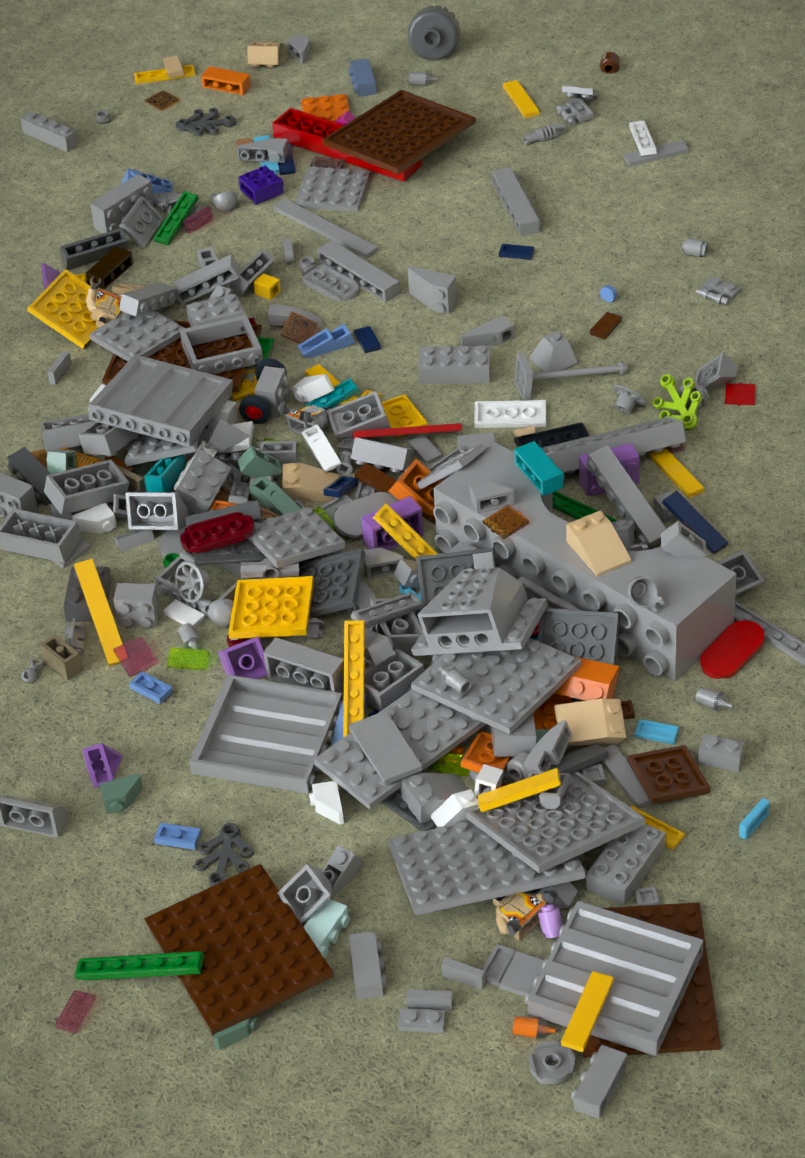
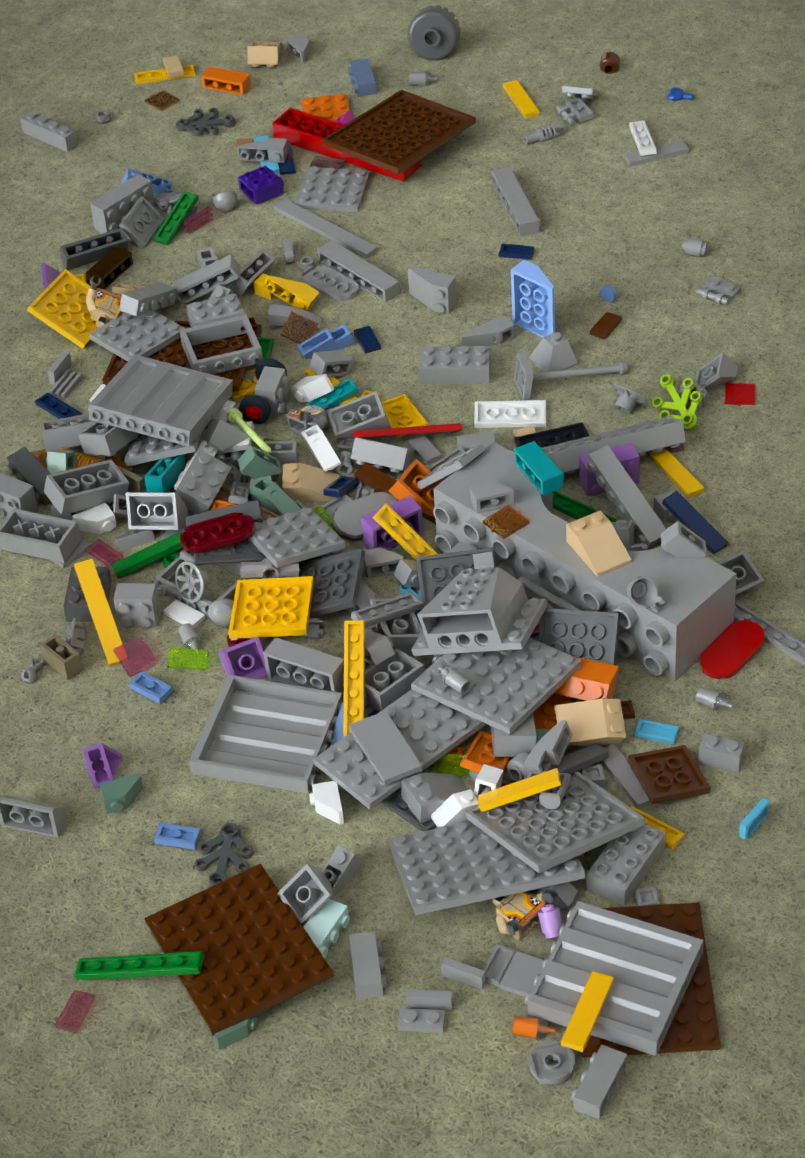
none -> dark blue tile [35,392,83,419]
none -> light grey tile [49,370,82,398]
none -> clear pink tile [85,539,124,569]
none -> green tile [111,532,183,578]
none -> yellowish green piece [227,408,271,454]
none -> yellow slope [263,275,320,312]
none -> light grey brick [310,350,353,377]
none -> light blue slope [511,260,555,338]
none -> blue rock [667,87,694,101]

